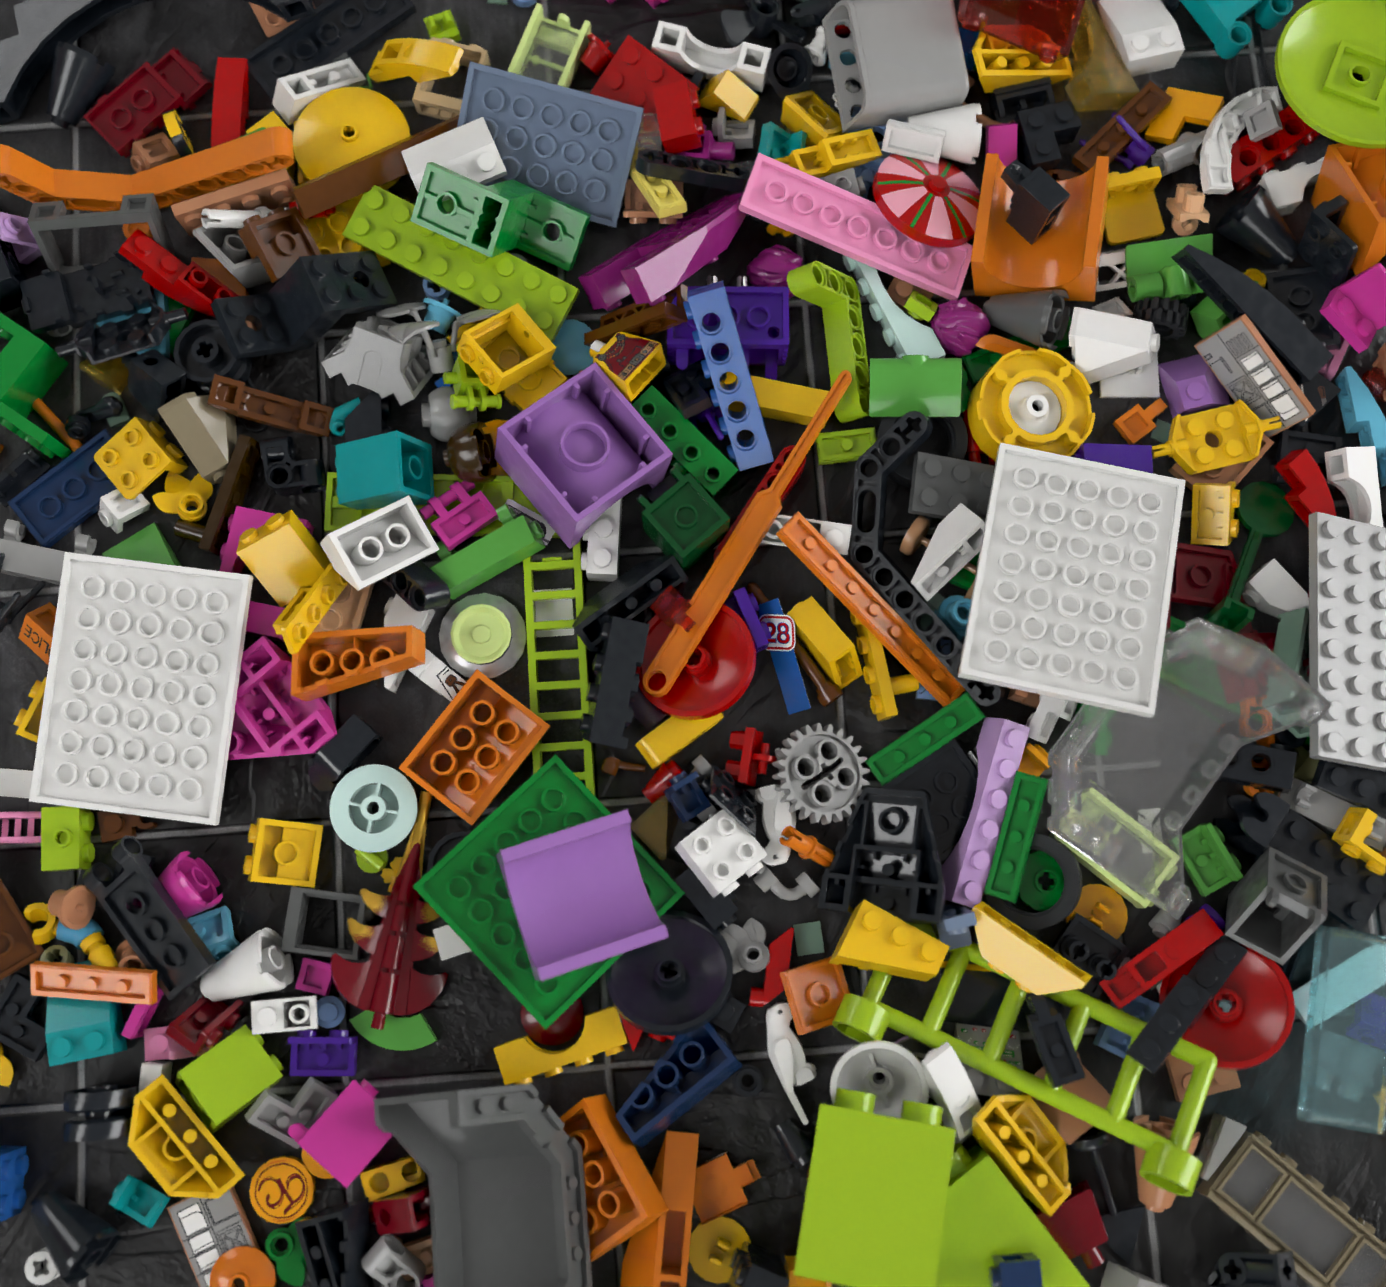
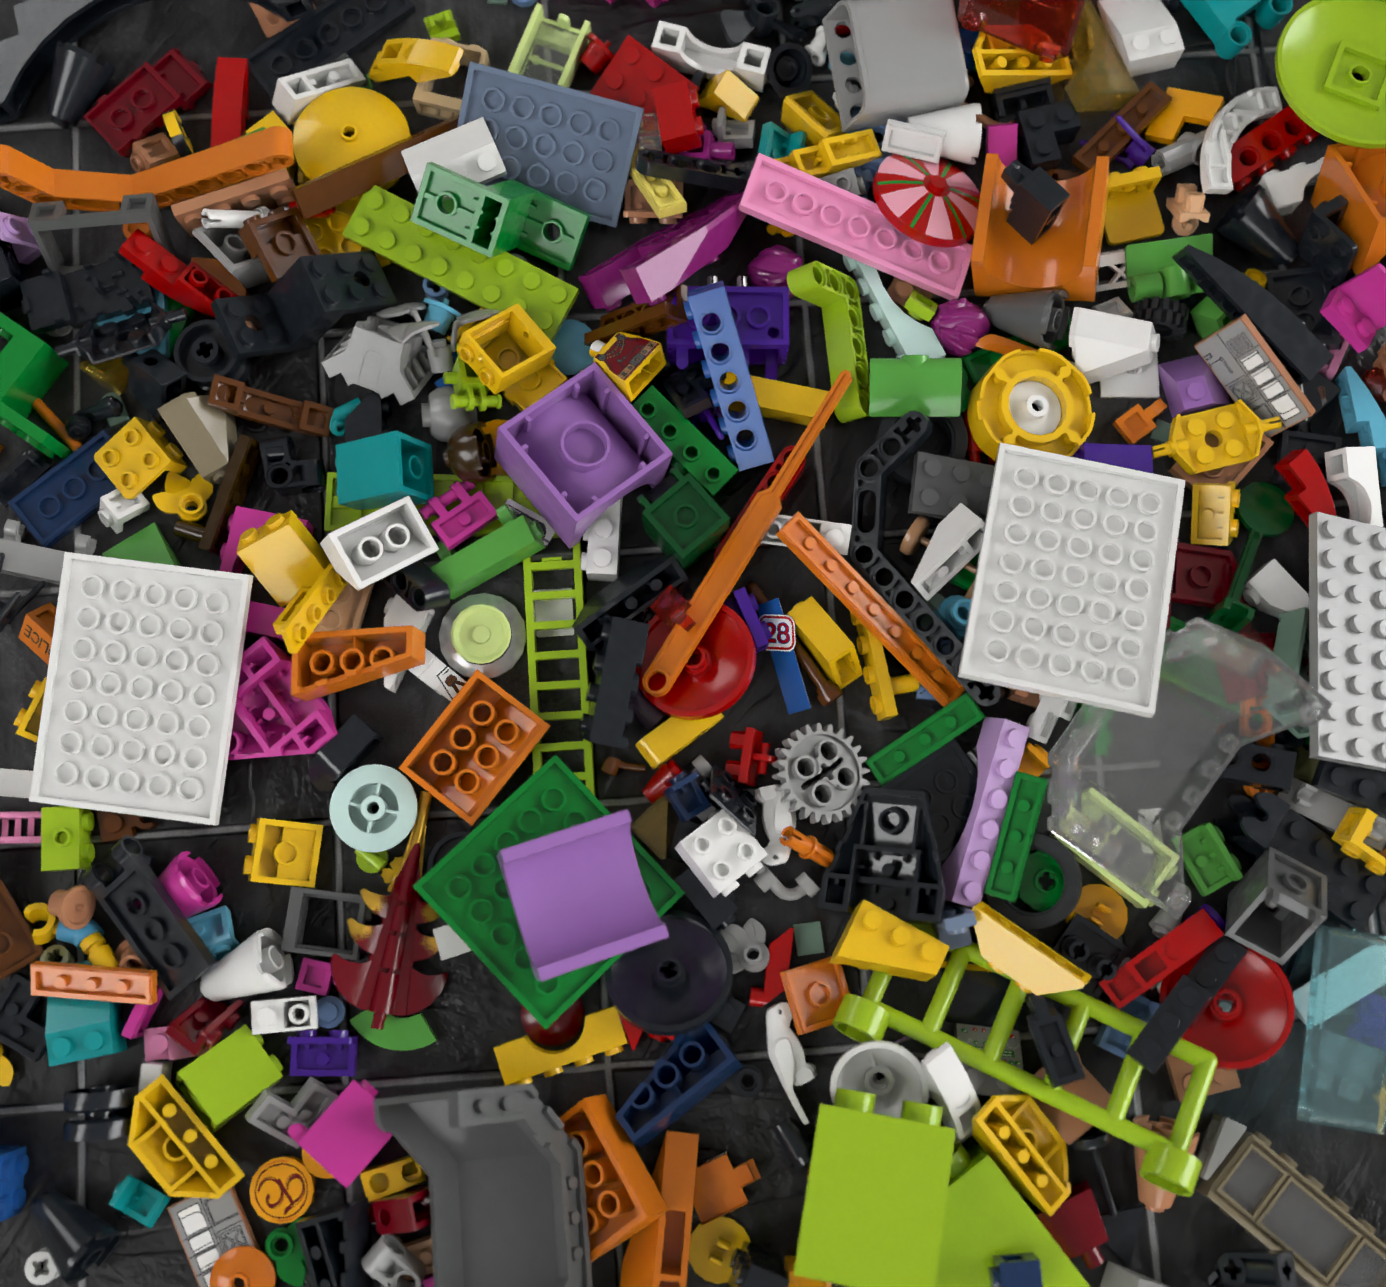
lime plate [815,427,876,465] -> none
light grey tile [1242,99,1283,143] -> none

